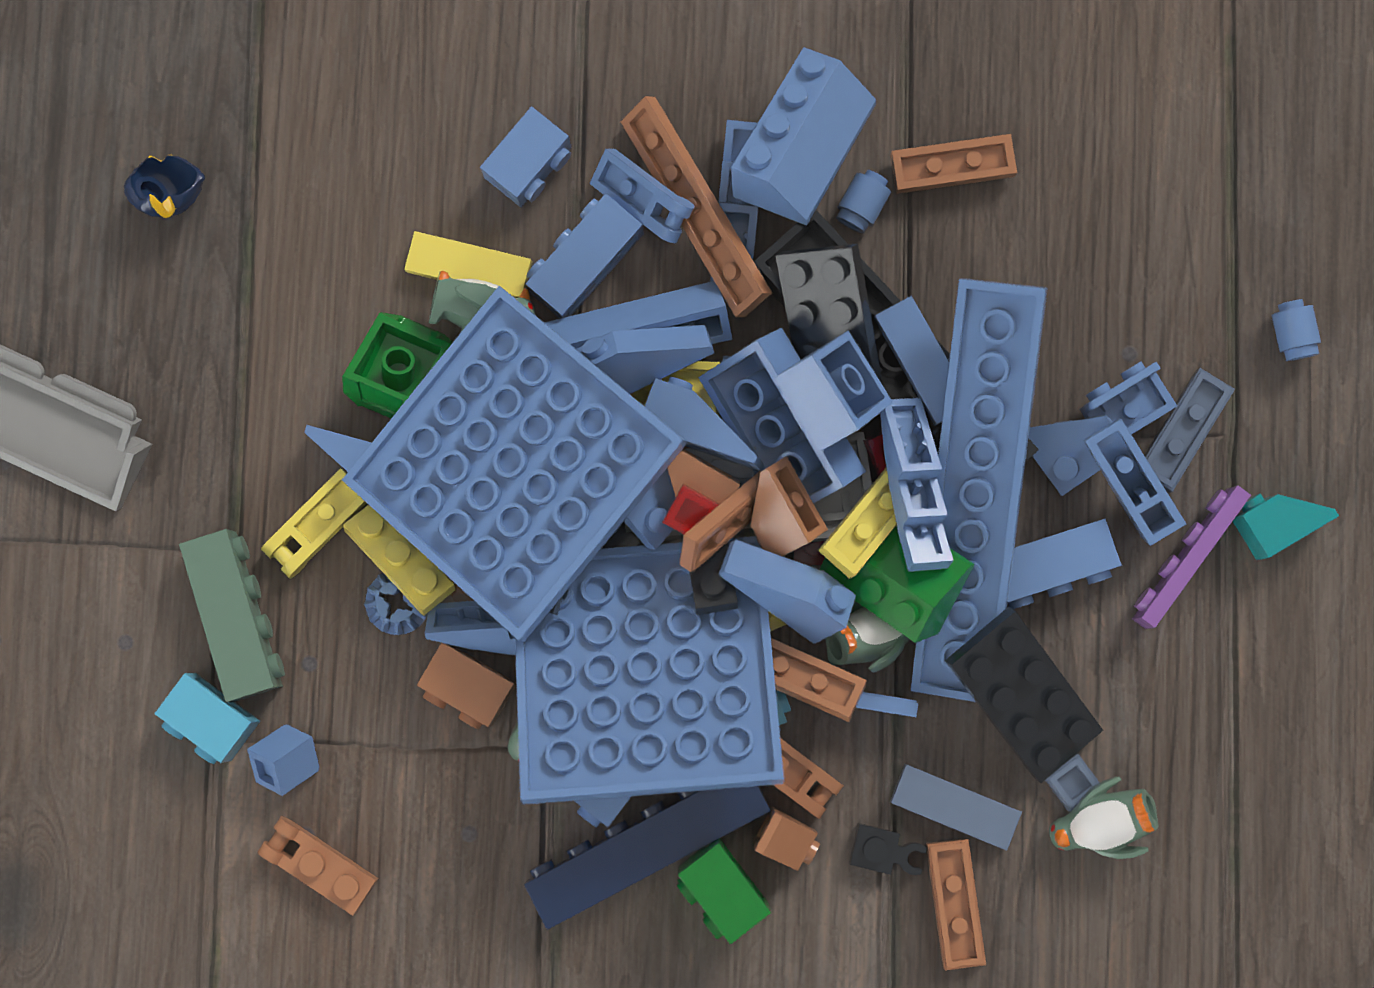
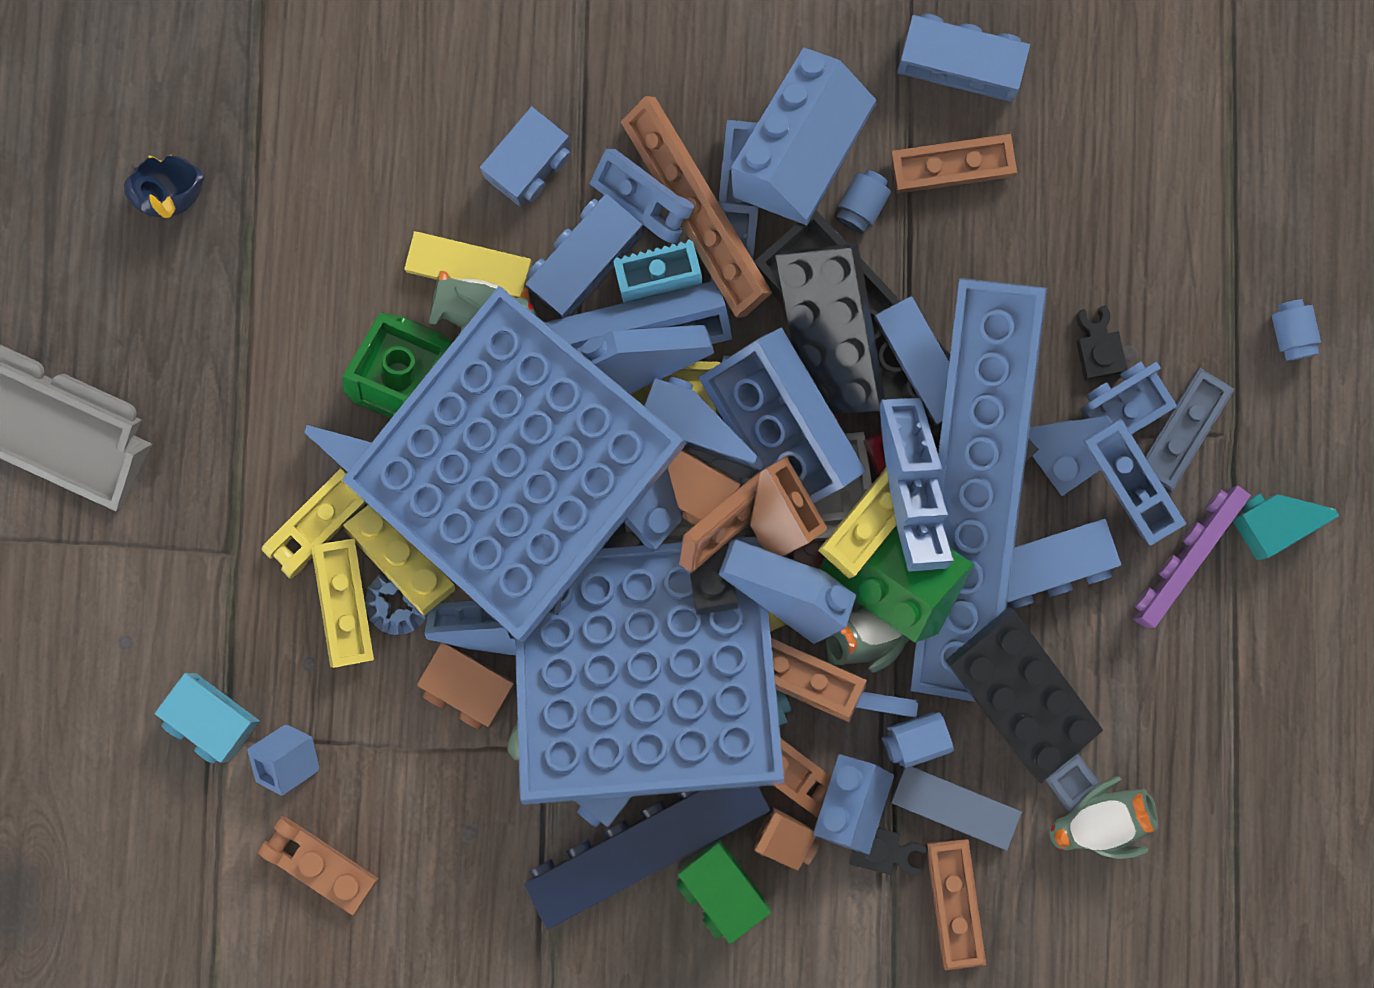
sand green brick [179,529,285,702] -> none
red tile [662,484,720,534] -> none
medium blue brick [774,331,893,452] -> none
none -> light yellow plate [311,539,374,668]
none -> medium azure brick [613,239,702,303]
none -> medium blue brick [813,754,894,855]
none -> medium blue brick [881,711,954,768]
none -> medium blue brick [897,14,1030,102]
none -> black plate [1076,305,1128,380]

